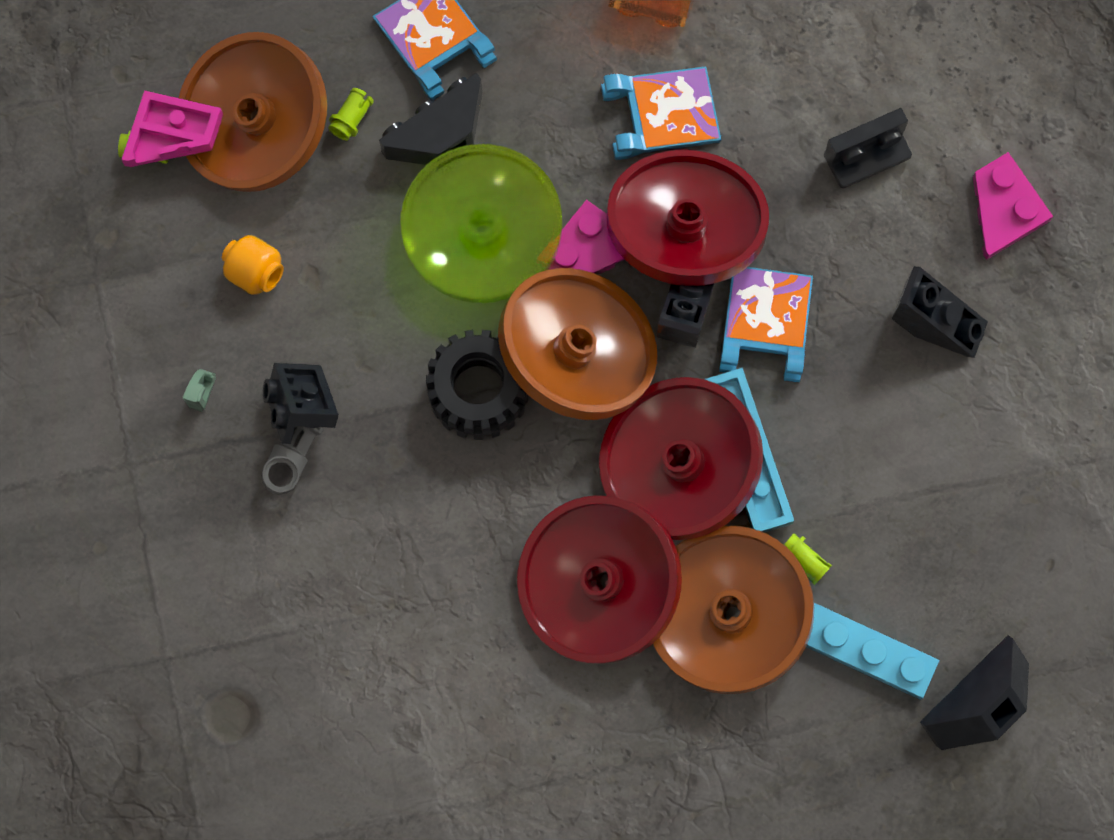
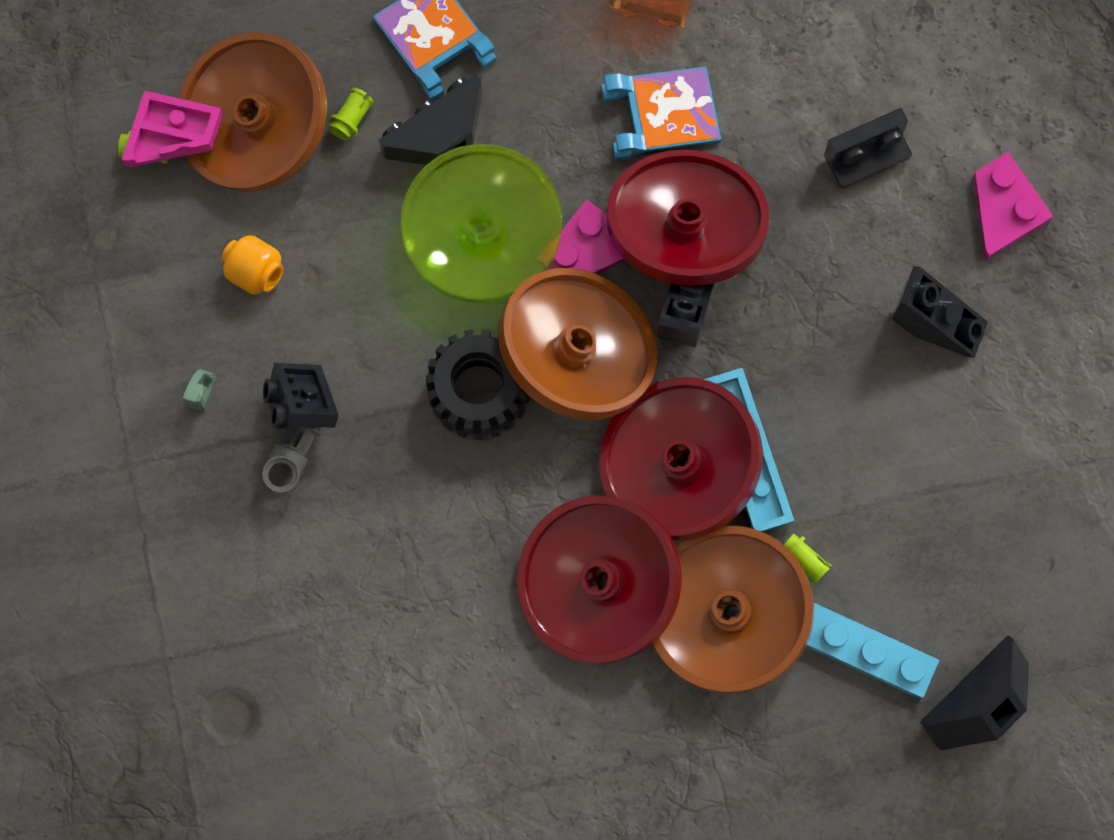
flag [719,267,813,382] -> none

